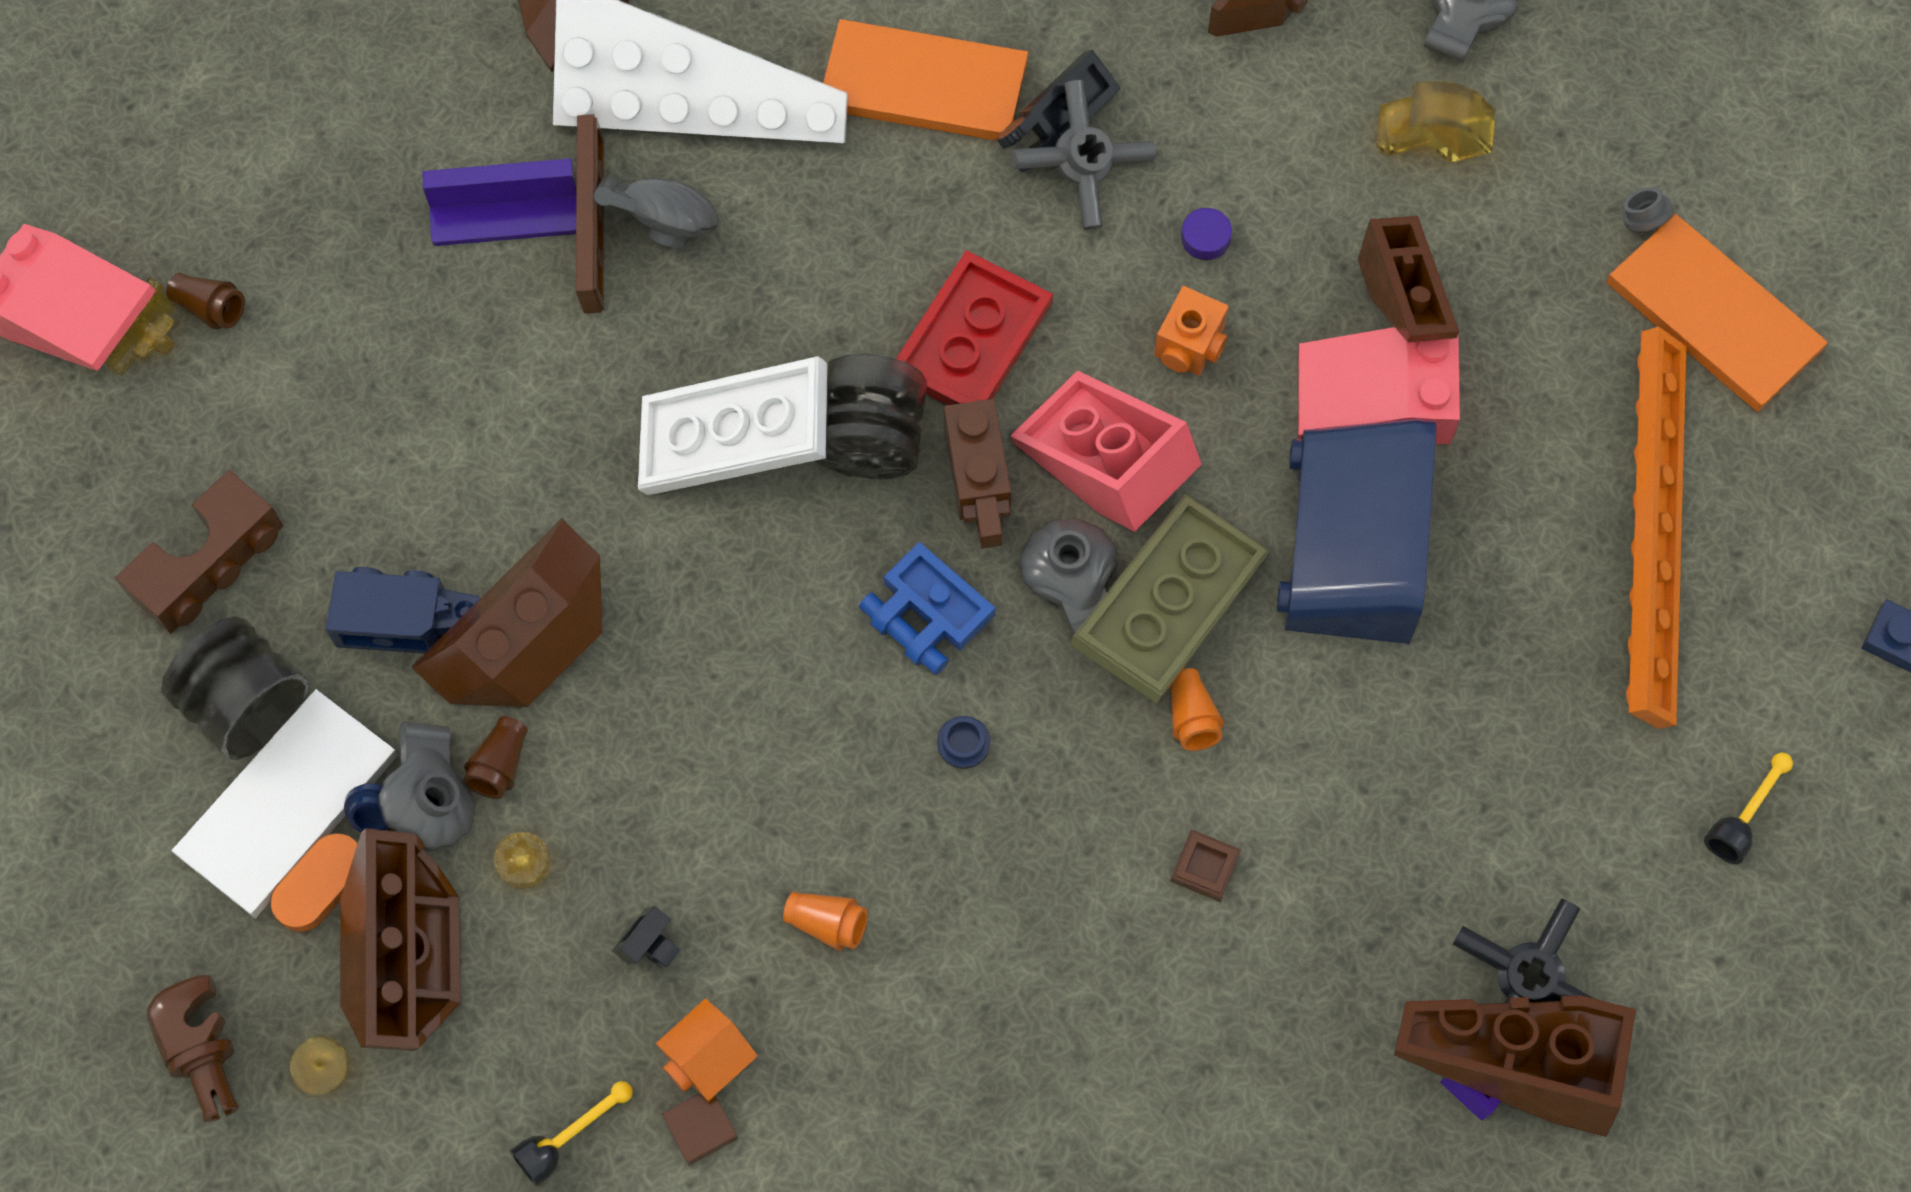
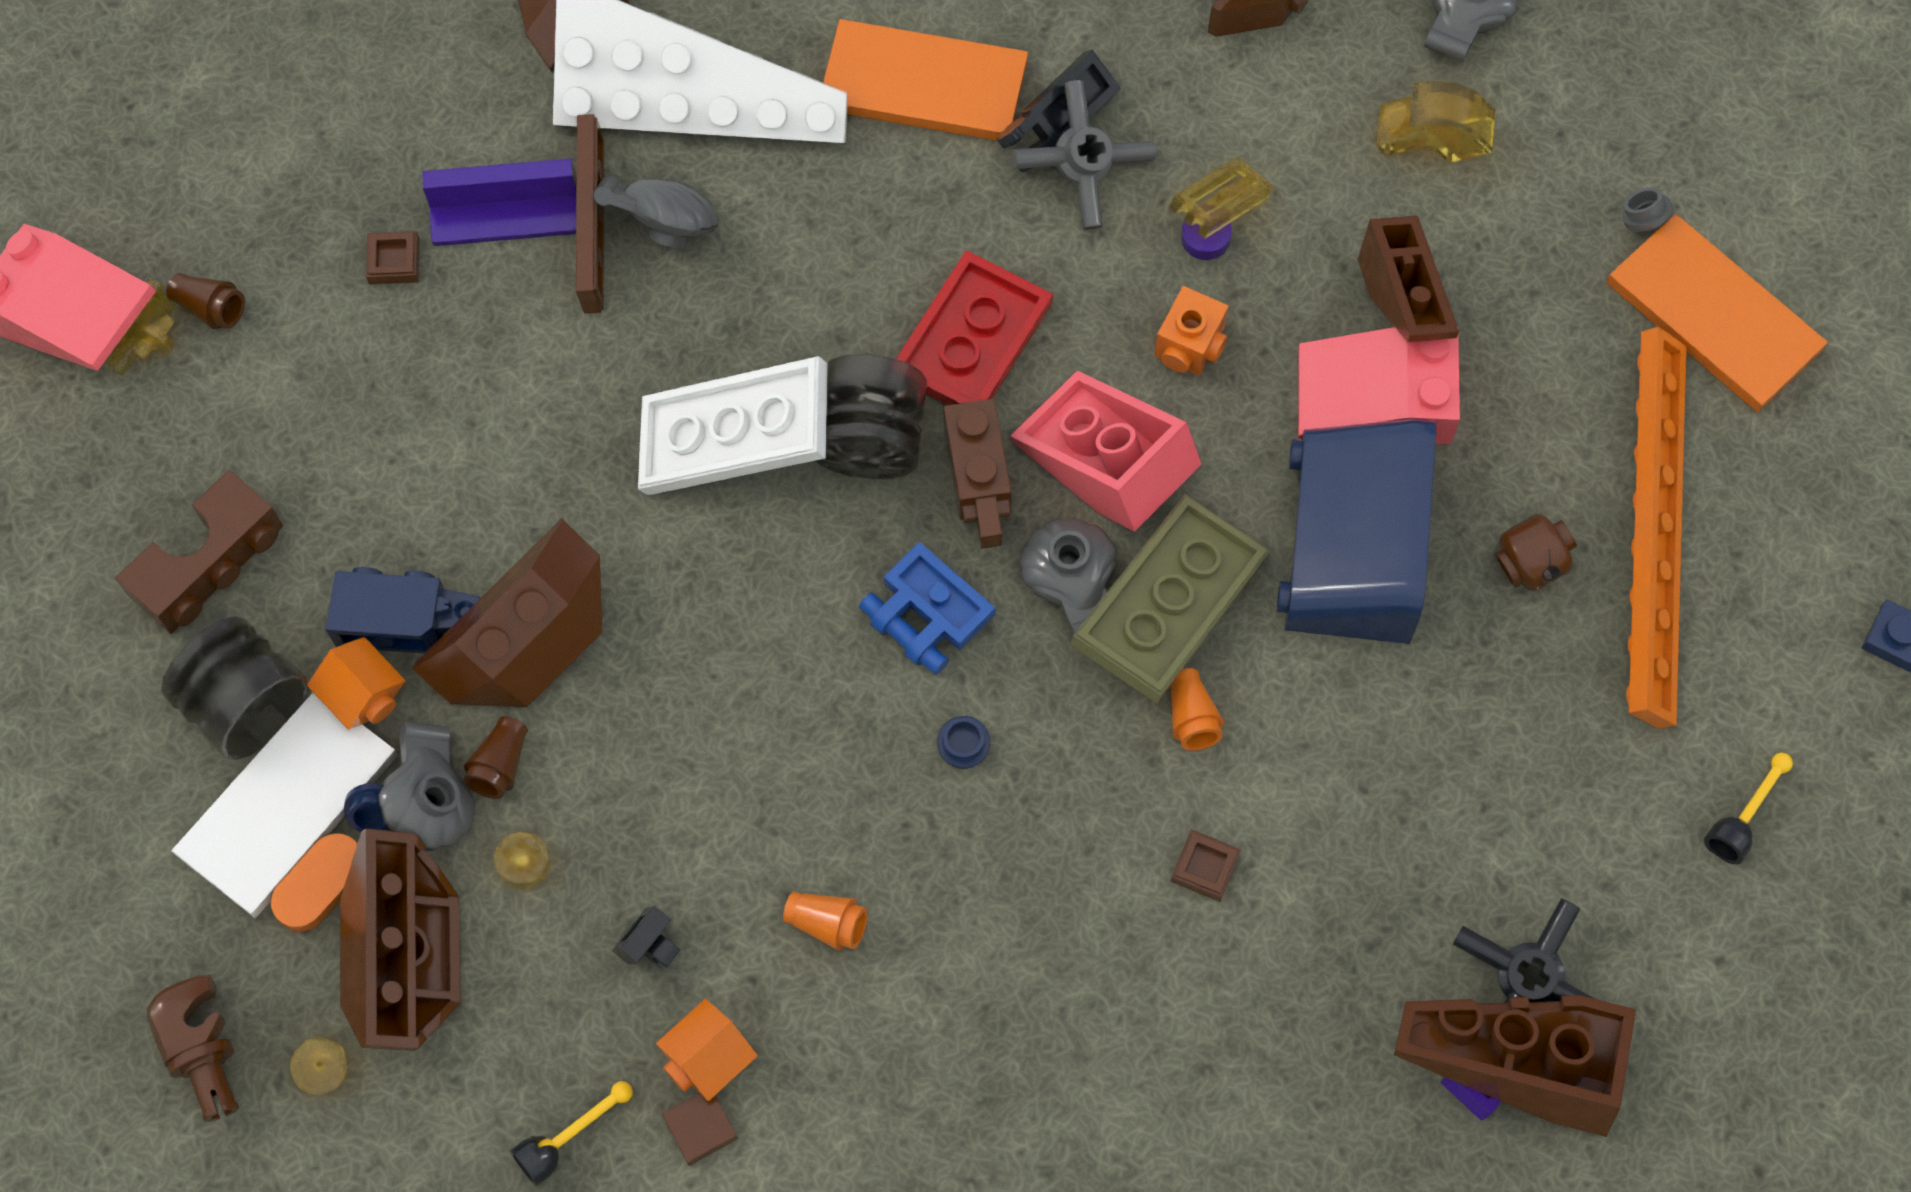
none -> orange brick [307,637,406,730]
none -> reddish brown tile [366,231,420,284]
none -> clear yellow tile [1169,156,1273,239]
none -> reddish brown head [1494,514,1577,591]

